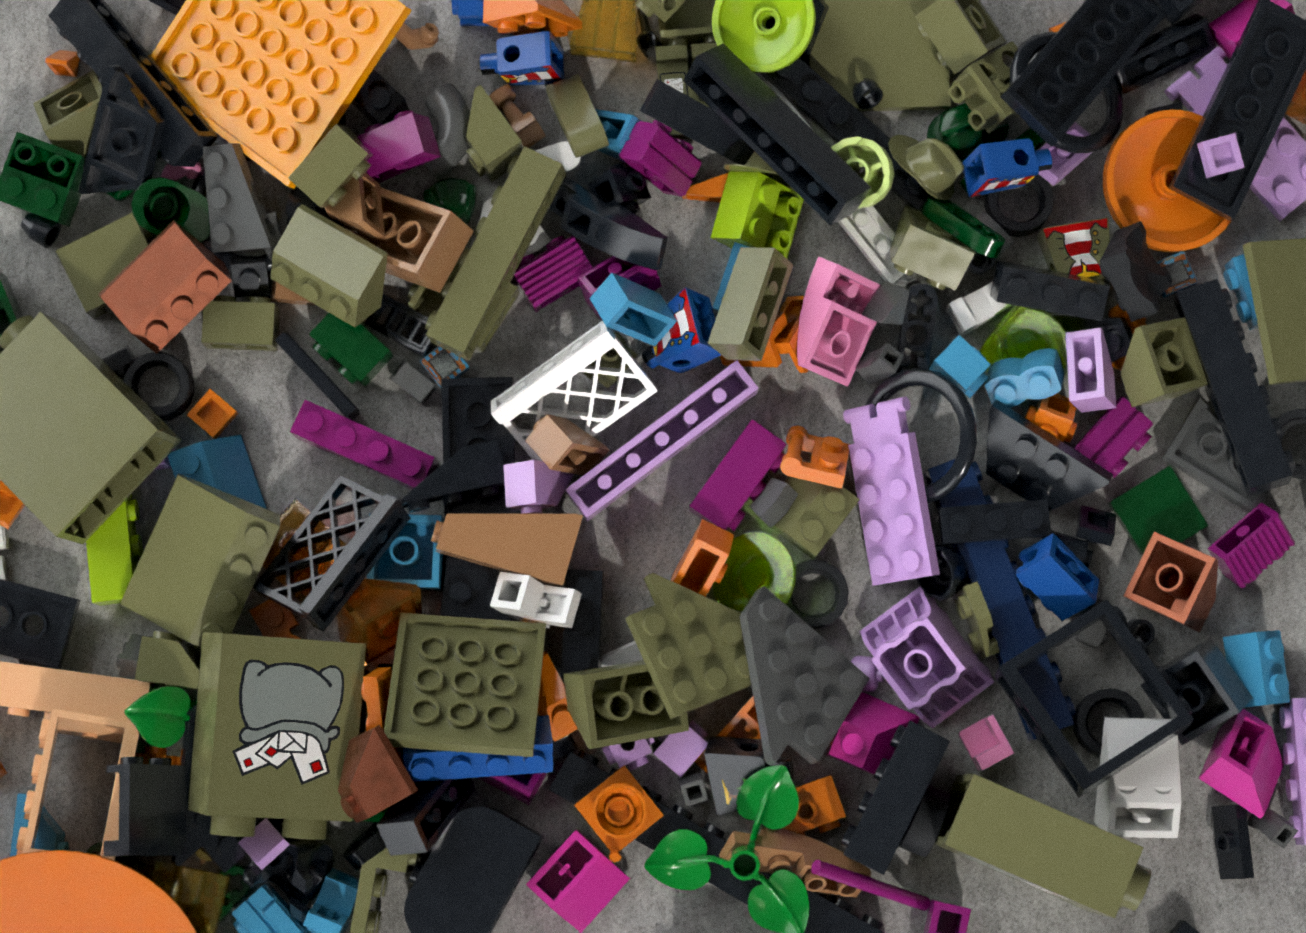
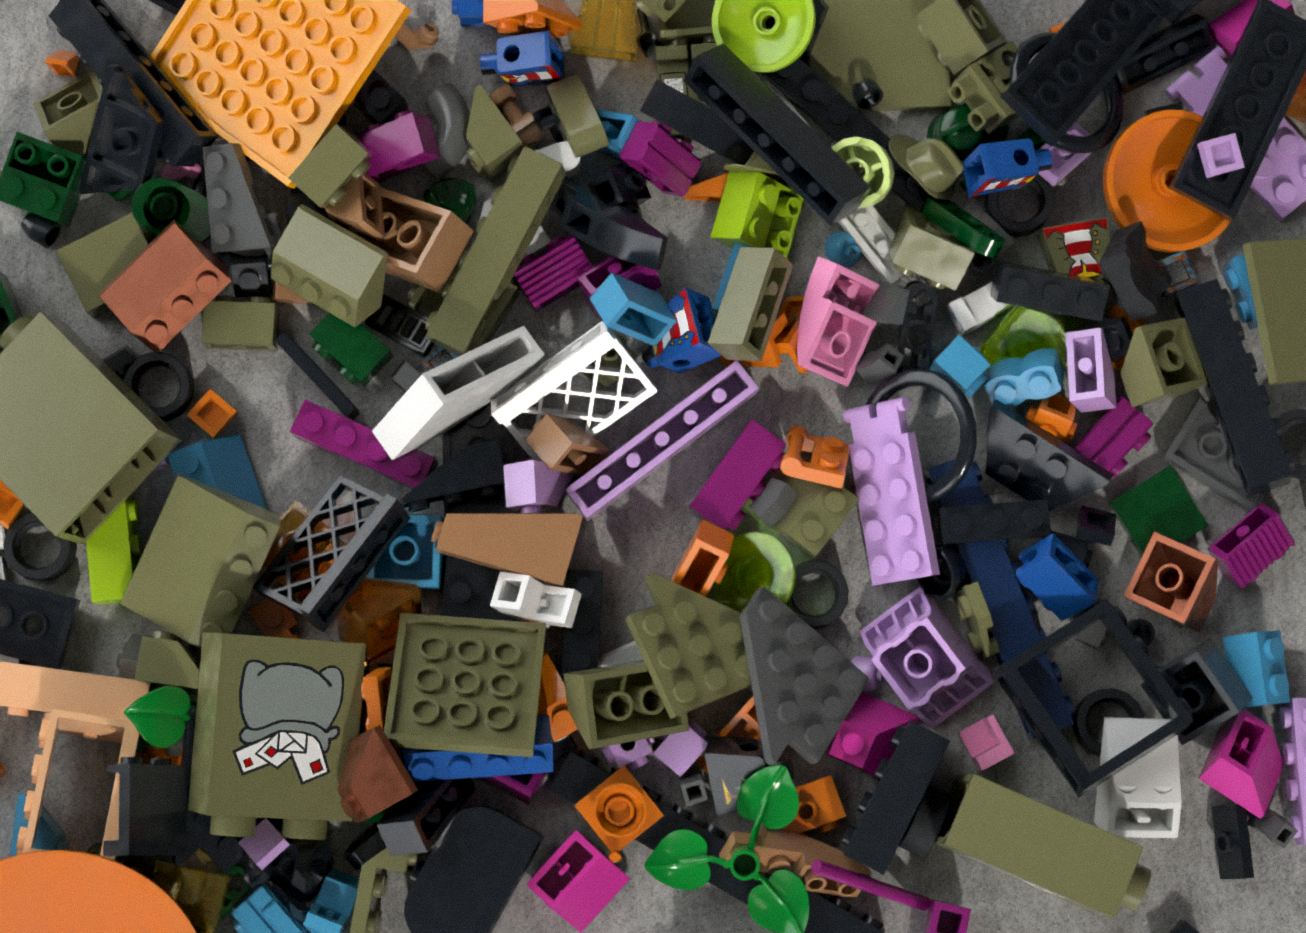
none -> black tyre [3,513,77,582]
none -> white brick [372,326,545,460]
none -> black hand [533,106,564,143]
none -> dark azure piece [825,231,863,267]

